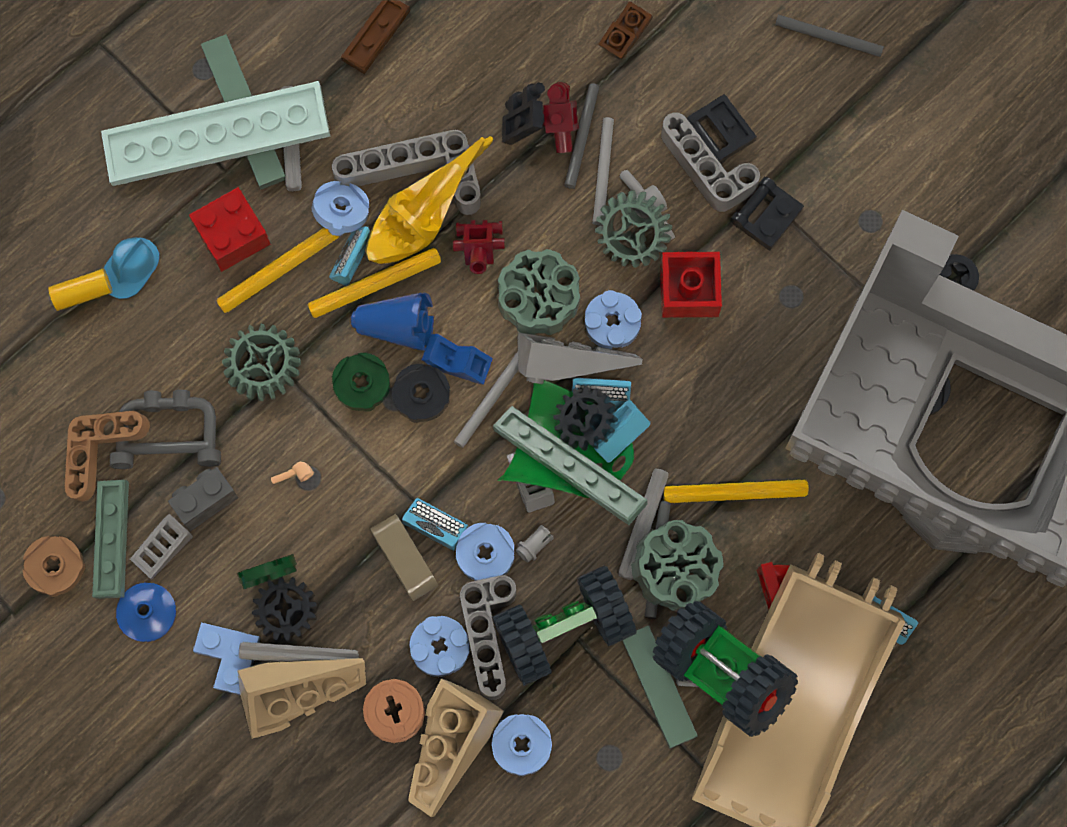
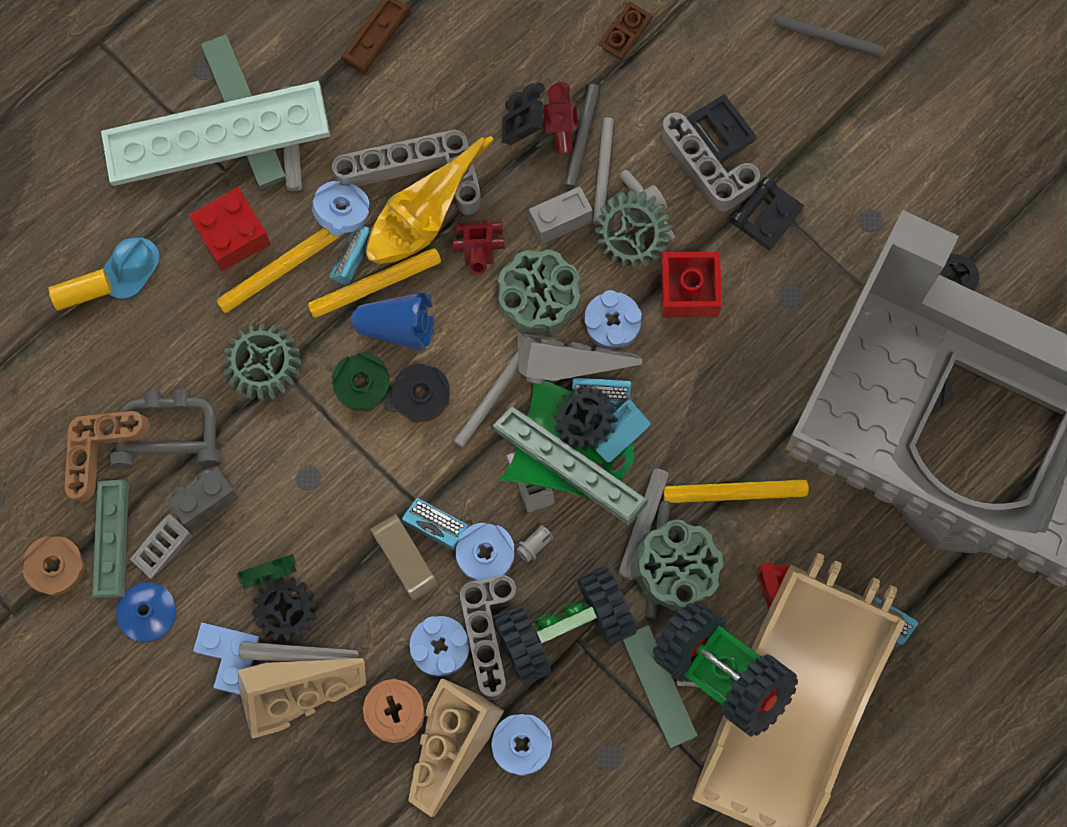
light nougat hand [271,461,314,484] -> none
blue slope [422,334,493,384] -> none
none -> light grey brick [529,186,593,245]

